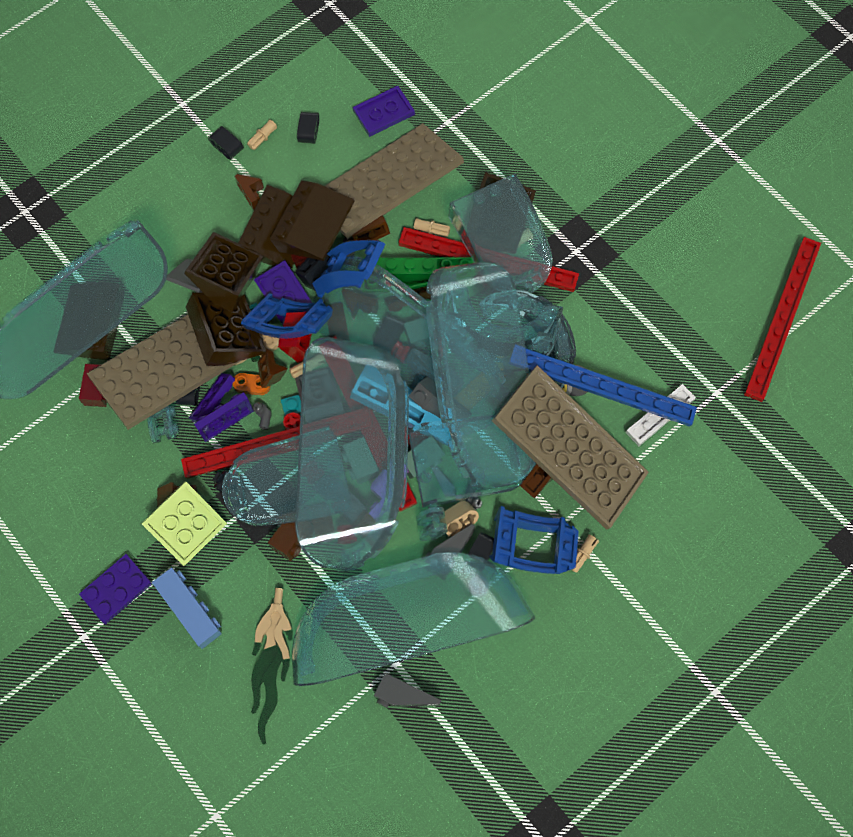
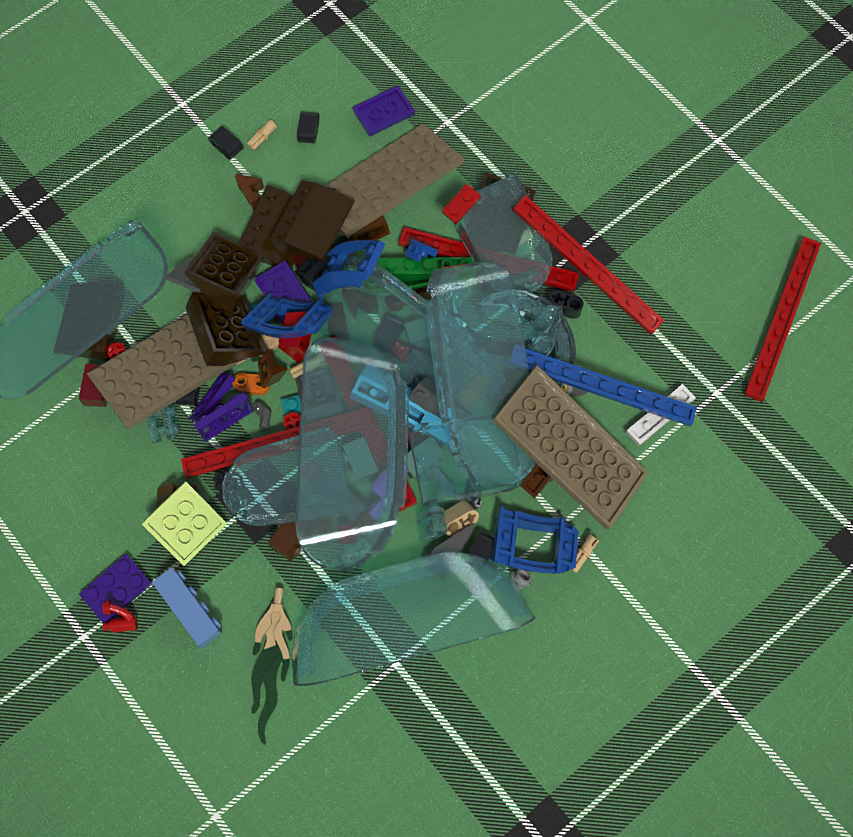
dark grey slope [374,673,441,708] -> none
tan axle [414,218,450,237] -> none
none -> red plant [102,600,138,633]
none -> red wheel [107,342,127,359]
none -> blue bracket [405,239,438,262]
none -> red plate [442,184,481,225]
none -> light grey plate [510,569,531,589]
none -> red plate [512,195,664,335]
none -> black beam [548,290,584,319]

